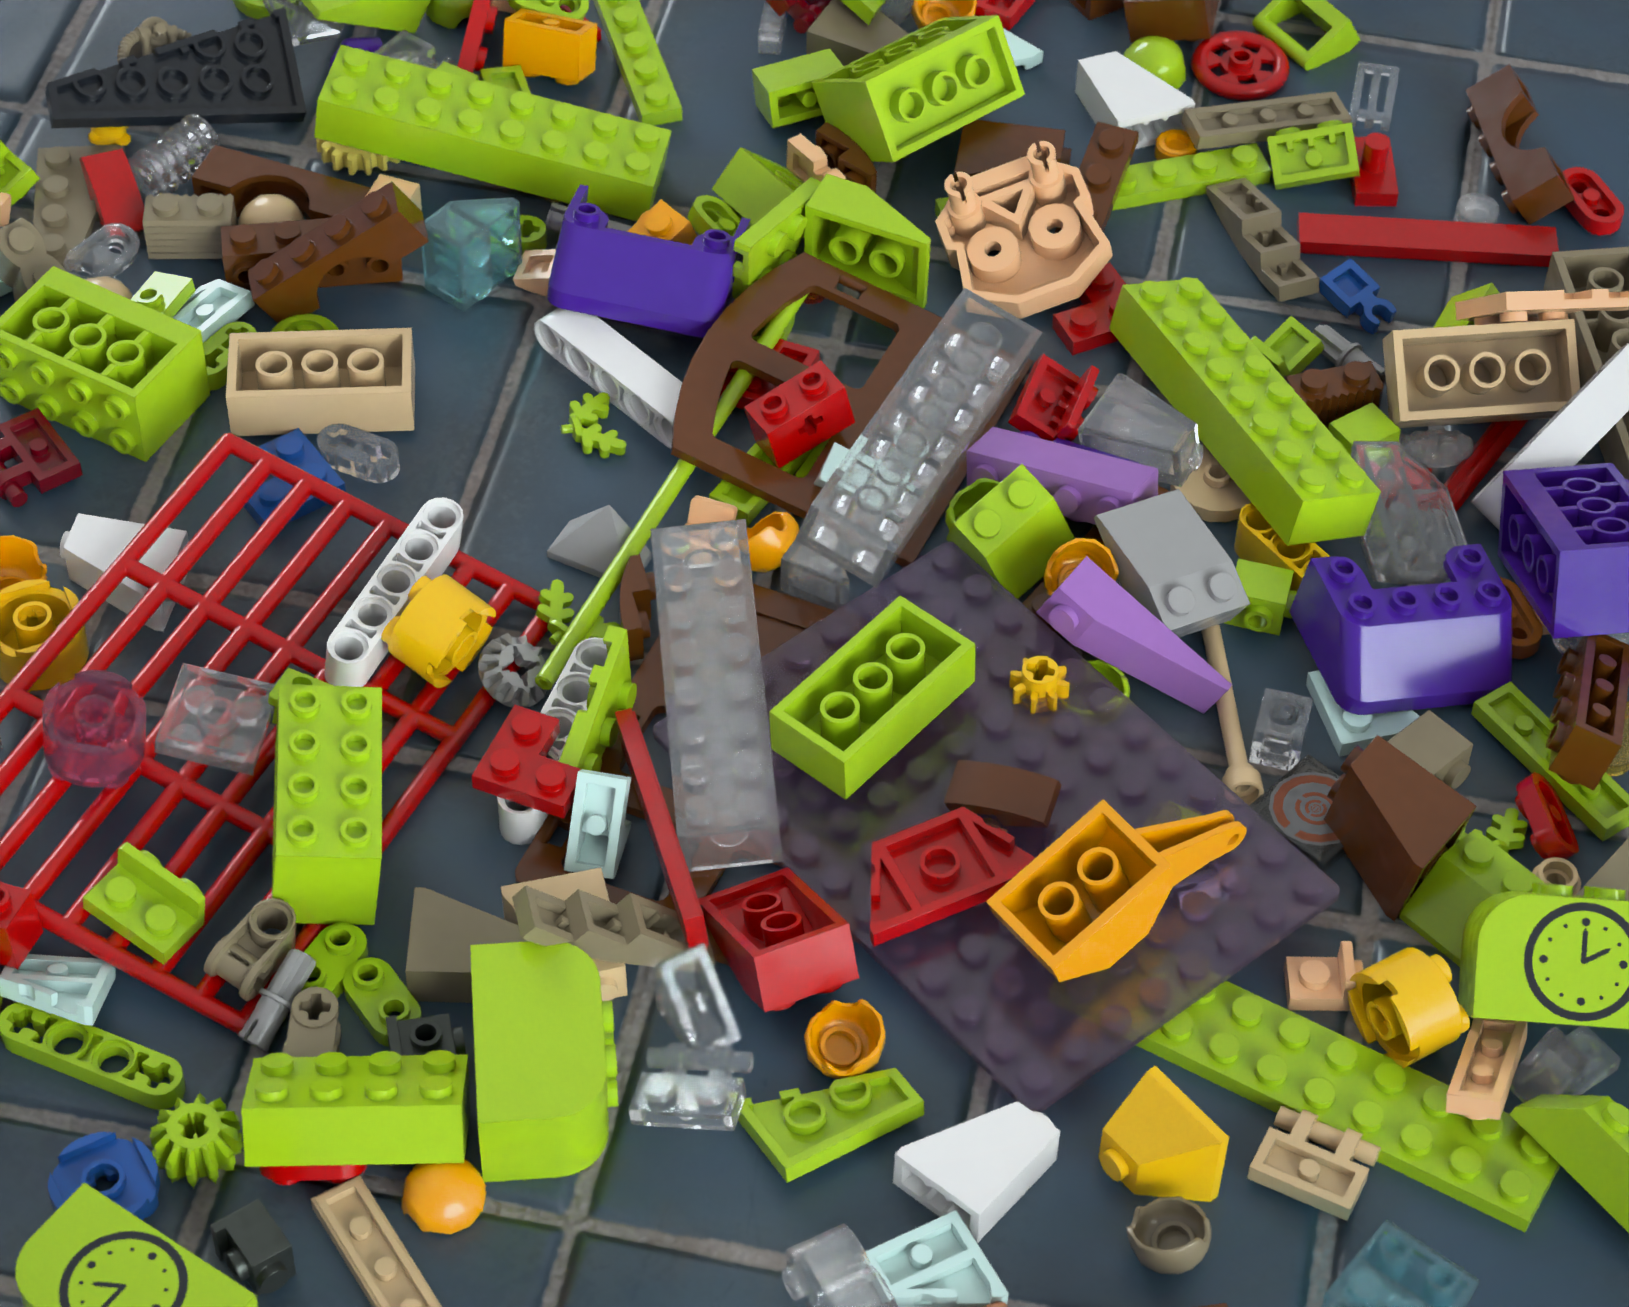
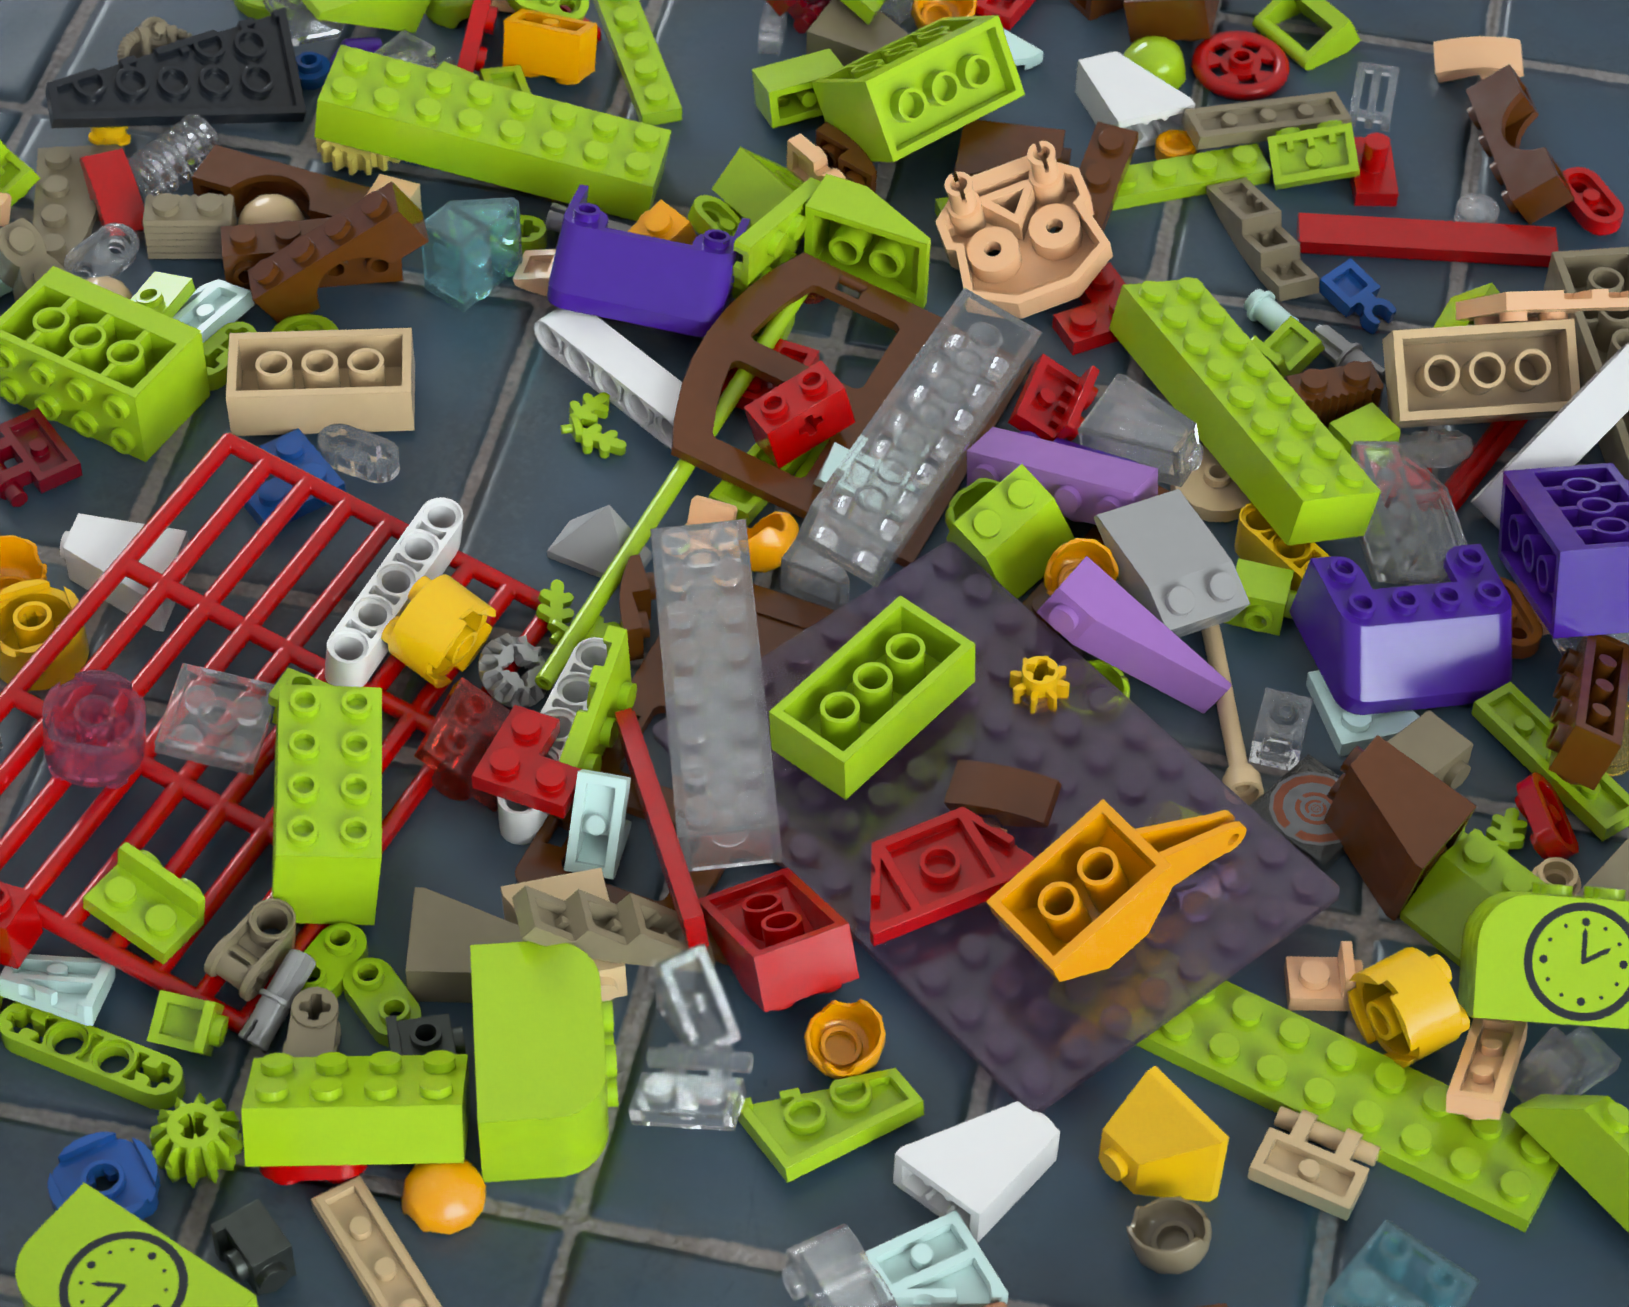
none -> lime bracket [147,990,228,1056]
none -> blue plate [295,52,331,90]
none -> clear red plate [414,677,510,812]
none -> light aqua pin [1244,289,1299,334]
none -> light nougat slope [1433,36,1524,83]

